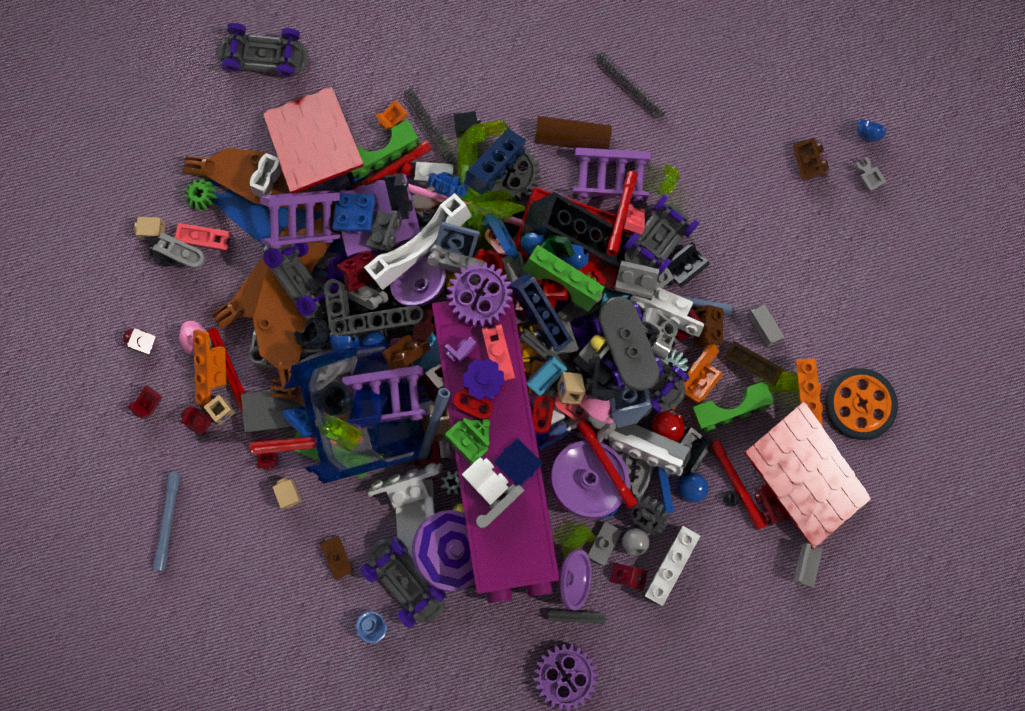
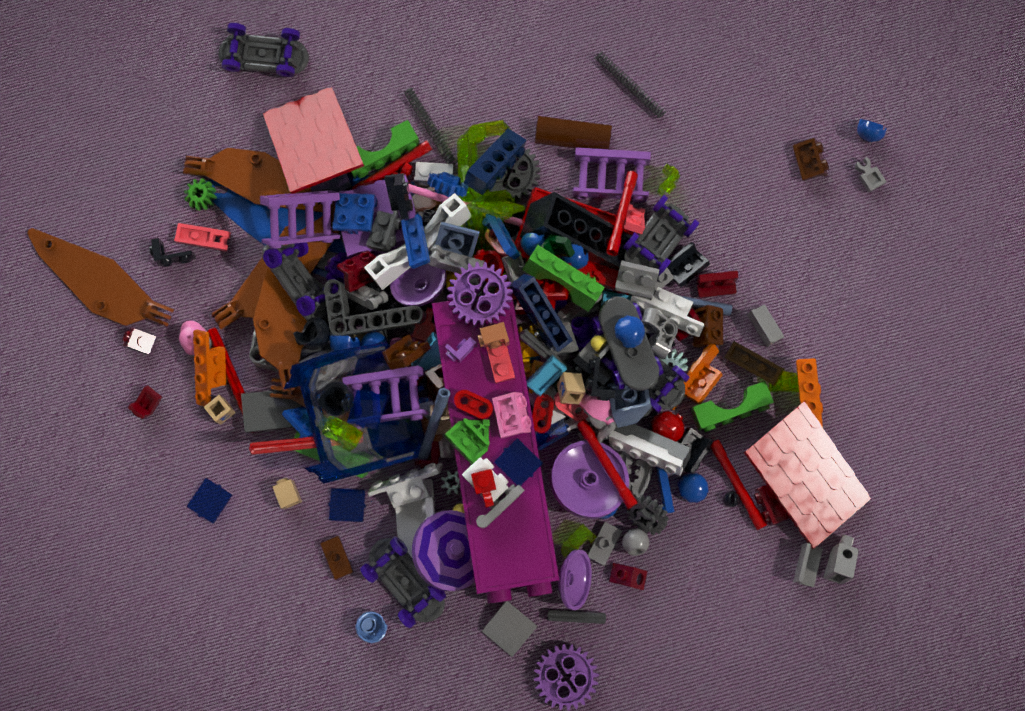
tan brick [134,217,165,240] -> none
light grey plate [152,233,206,269] -> none
sand blue piece [153,472,181,571] -> none
dark red bracket [180,405,214,436] -> none
white brick [250,153,281,197] -> none
dark red bracket [255,438,279,470] -> none
orange bracket [376,100,409,130] -> none
black brick [454,111,481,138] -> none
dark purple plant [463,359,505,400] -> none
white piece [643,526,700,606] -> none
wedge [825,368,898,440] -> none
none -> dark orange wing [27,228,174,327]
none -> clear blue piece [187,478,233,524]
none -> clear blue piece [328,488,366,522]
none -> blue hinge [401,214,430,269]
none -> red plate [471,469,496,508]
none -> nougat brick [477,322,509,349]
none -> light grey slope [482,601,537,657]
none -> bright pink bracket [492,392,531,438]
none -> blue hair [615,315,645,348]
none -> dark red bracket [696,271,739,298]
none -> light grey torso [823,535,858,584]

